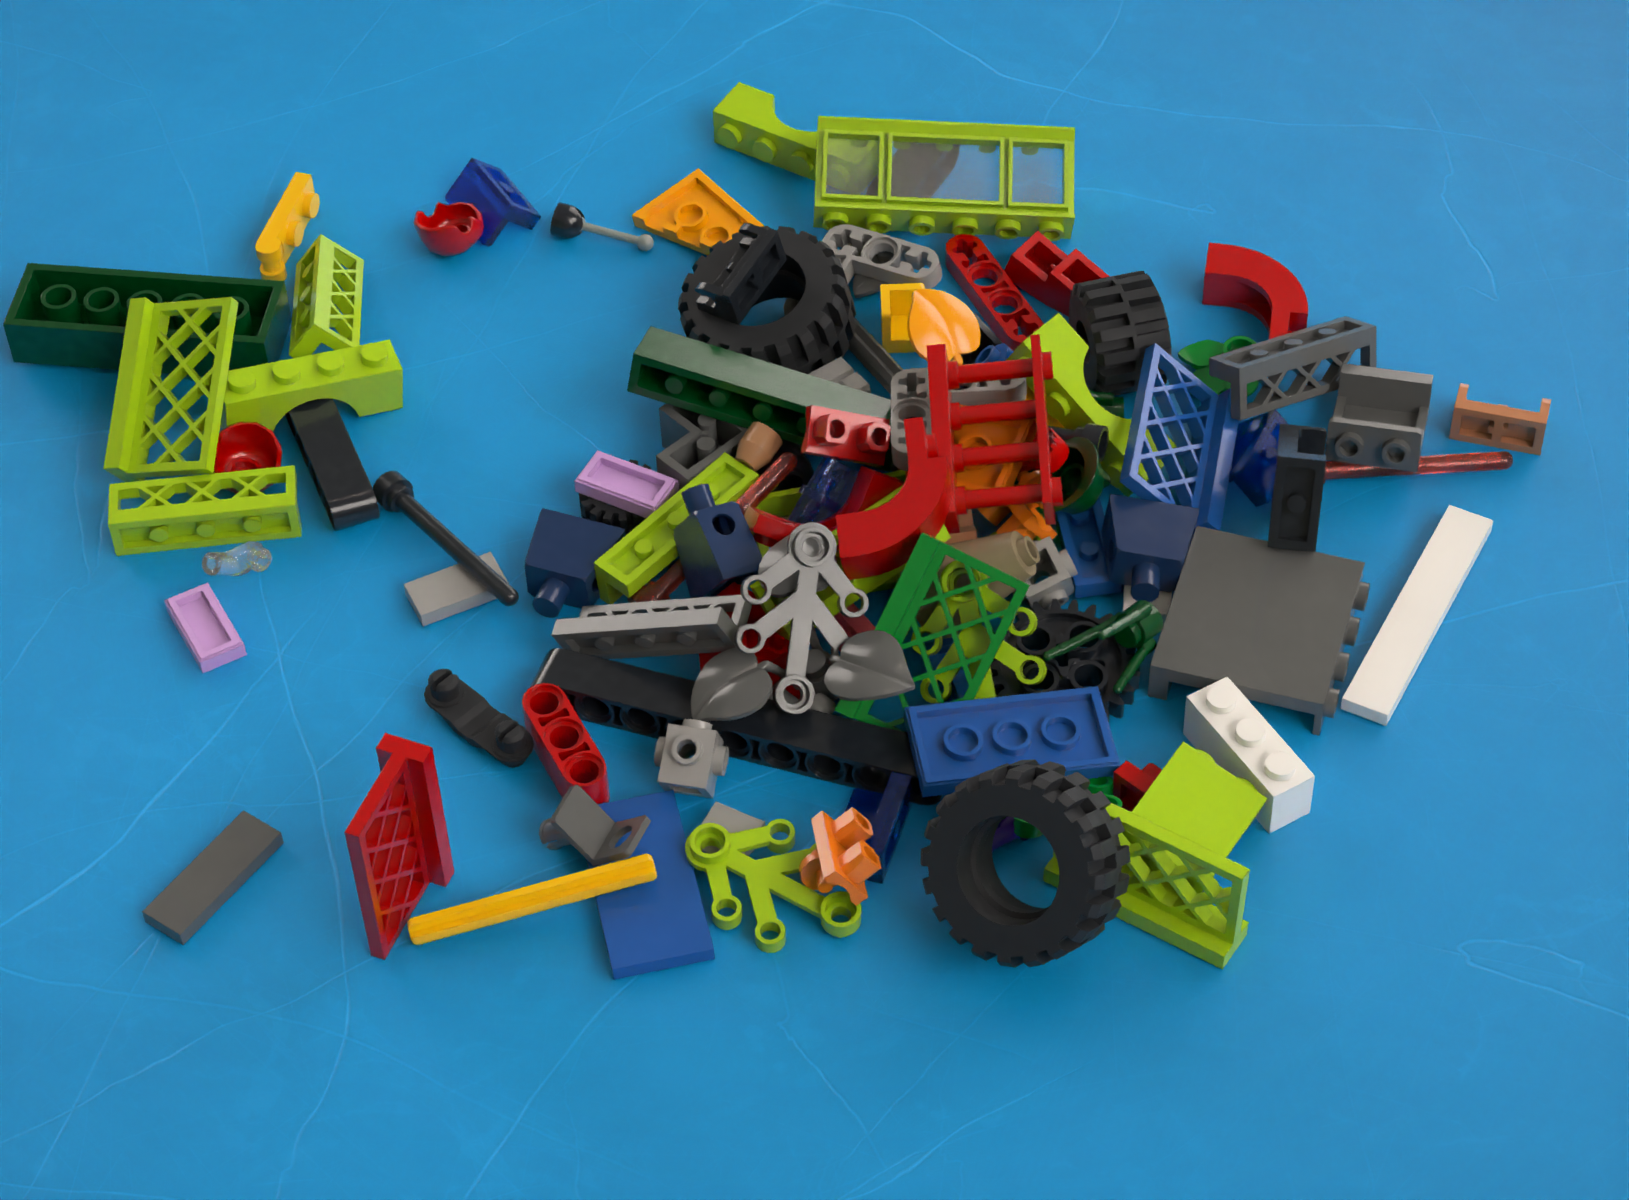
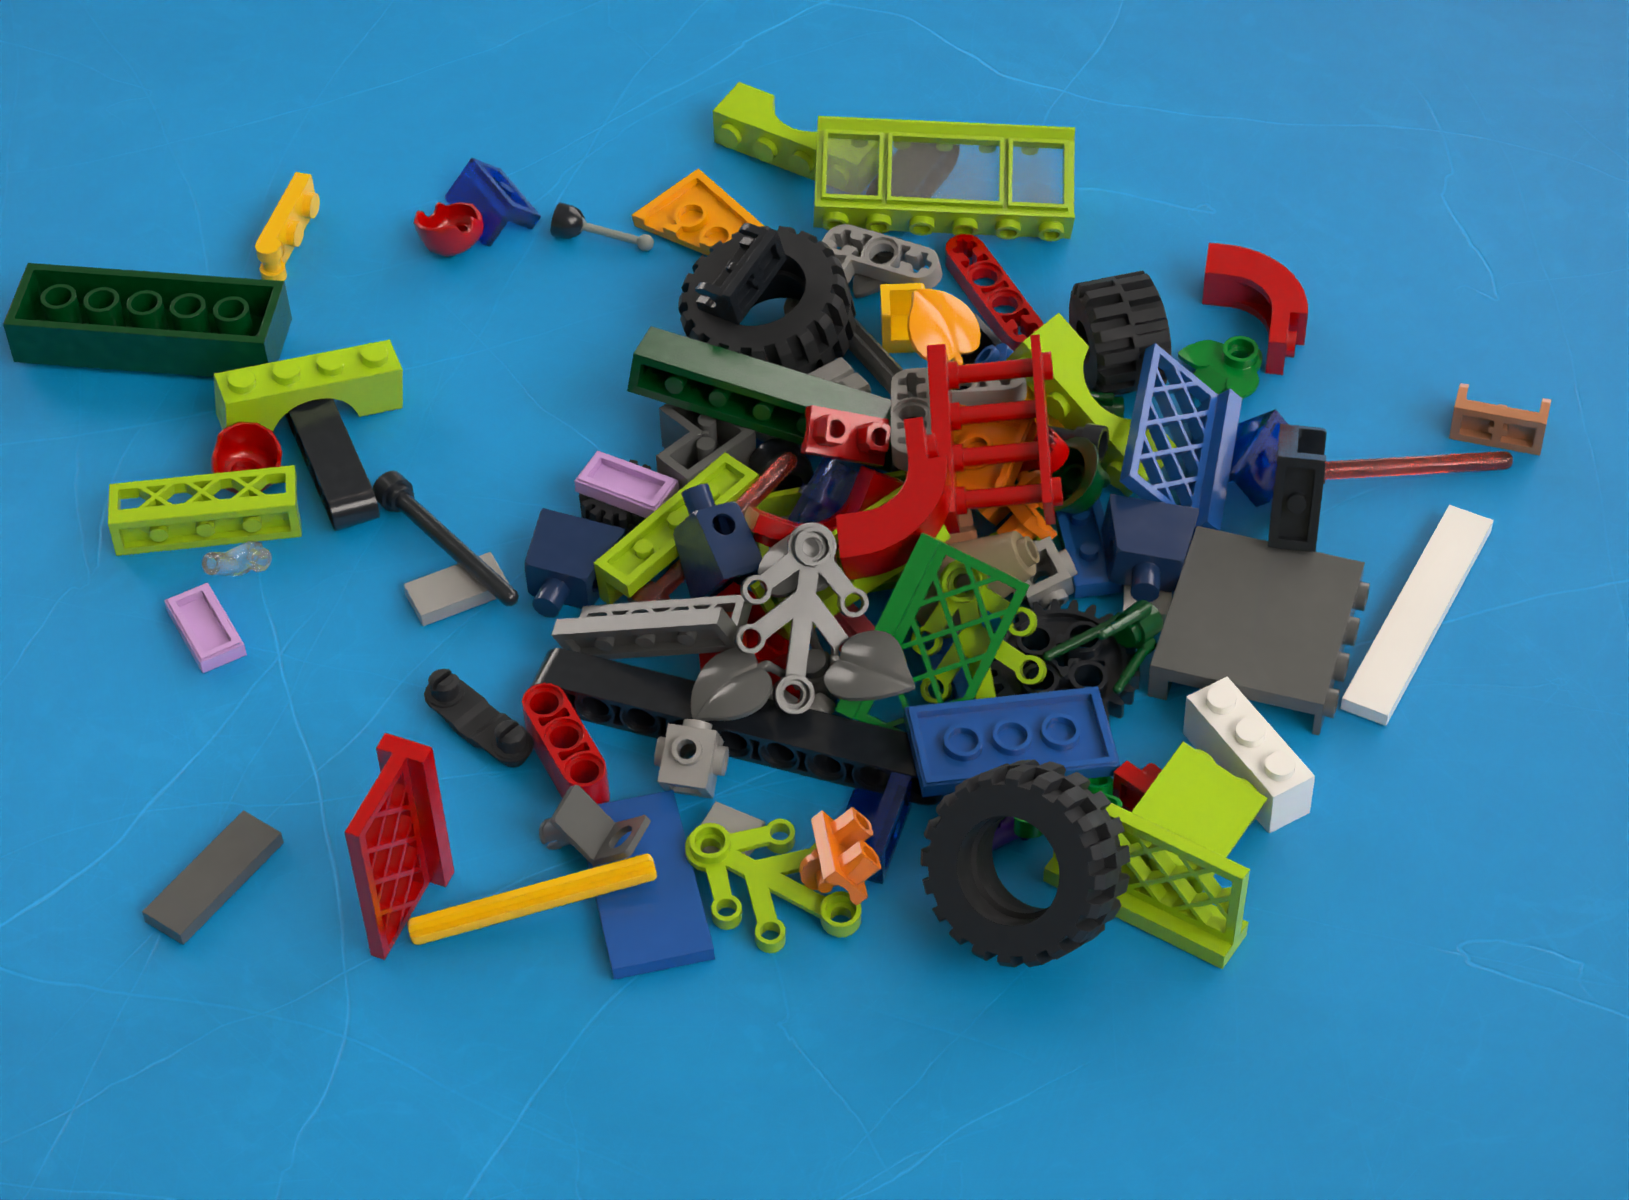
lime fence [103,297,238,482] -> none
lime fence [289,234,364,358] -> none
medium nougat hose [735,422,783,472] -> none
red slope [1004,231,1110,317] -> none
dark grey fence [1209,316,1376,421] -> none
dark grey panel [1325,363,1434,472] -> none

